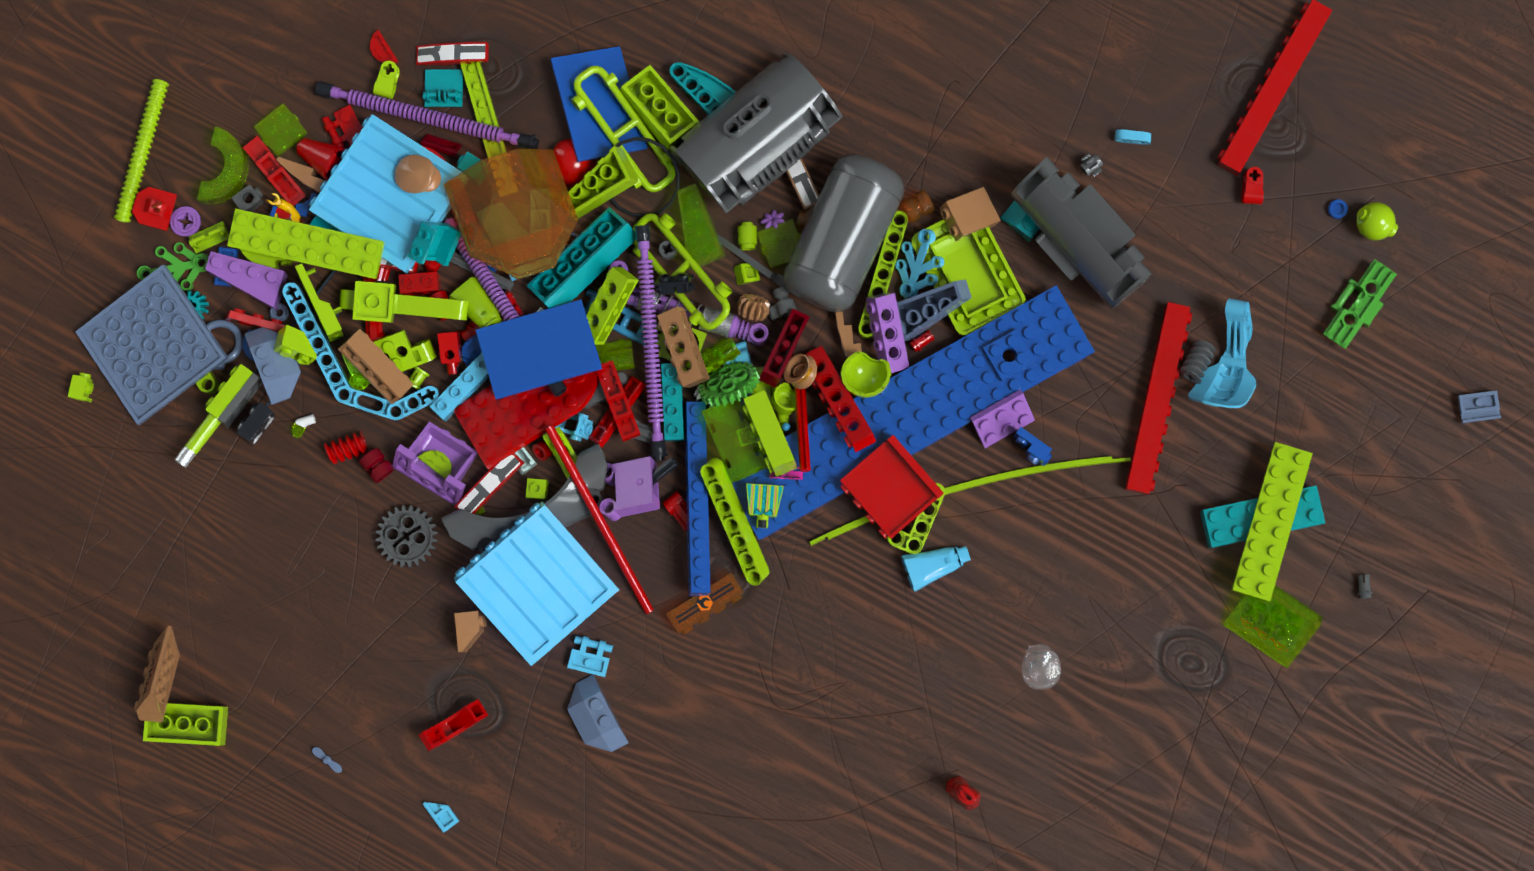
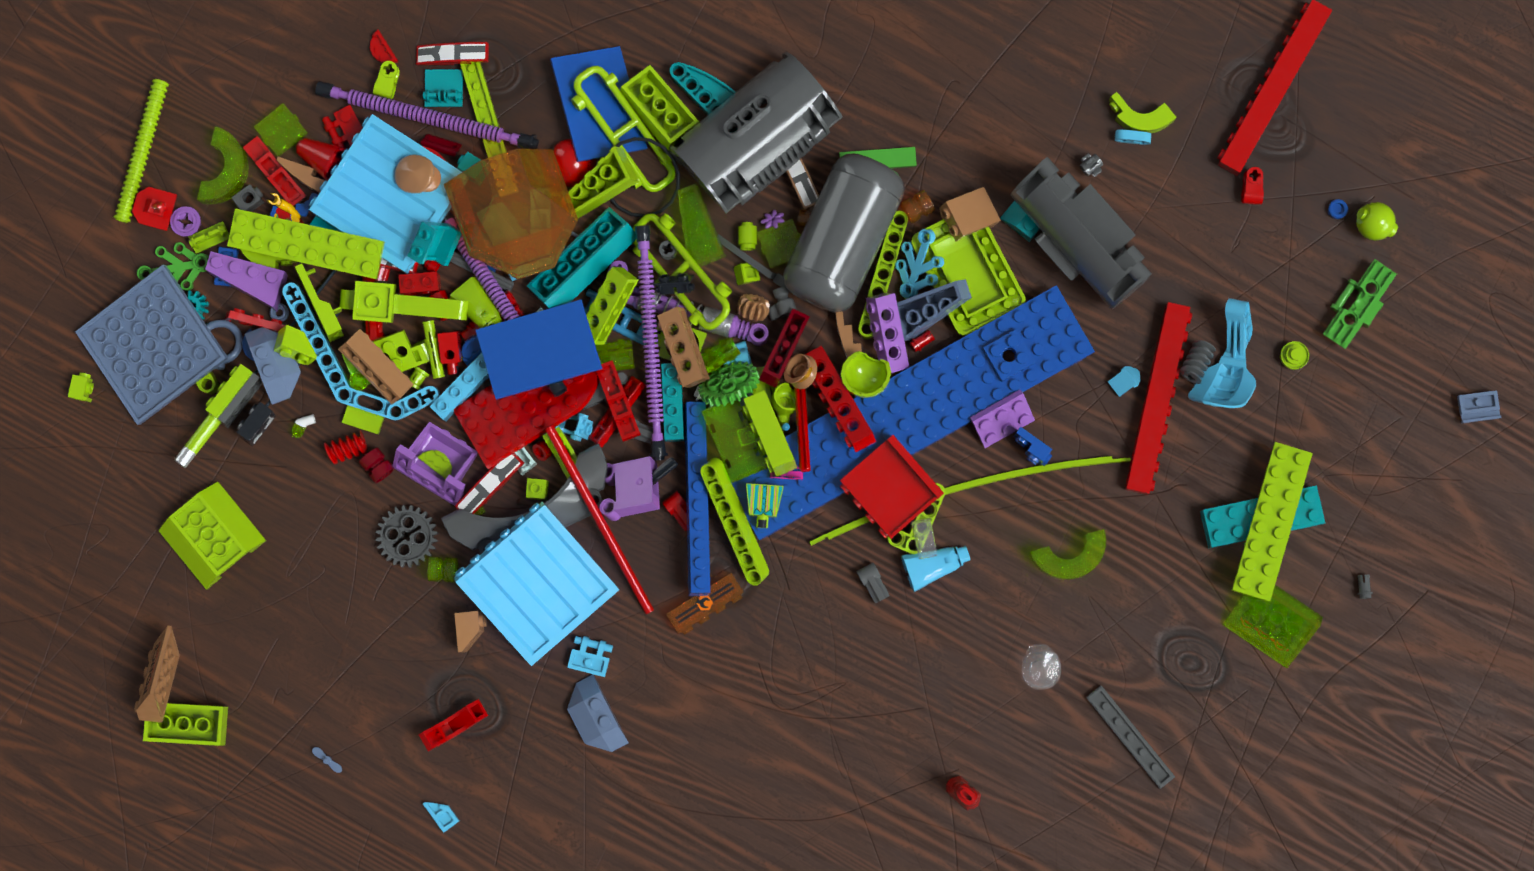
none -> lime slope [159,482,267,590]
none -> lime tile [342,405,385,435]
none -> lime pin [422,320,445,379]
none -> clear neon green wheel [428,557,458,583]
none -> bright green tile [839,147,917,169]
none -> dark grey piece [856,562,890,604]
none -> clear tile [911,518,938,560]
none -> clear neon green brick [1029,529,1106,580]
none -> dark grey tile [1086,685,1175,789]
none -> medium azure tile [1108,366,1140,397]
none -> lime arch [1109,92,1177,133]
none -> lime plate [1280,341,1309,370]

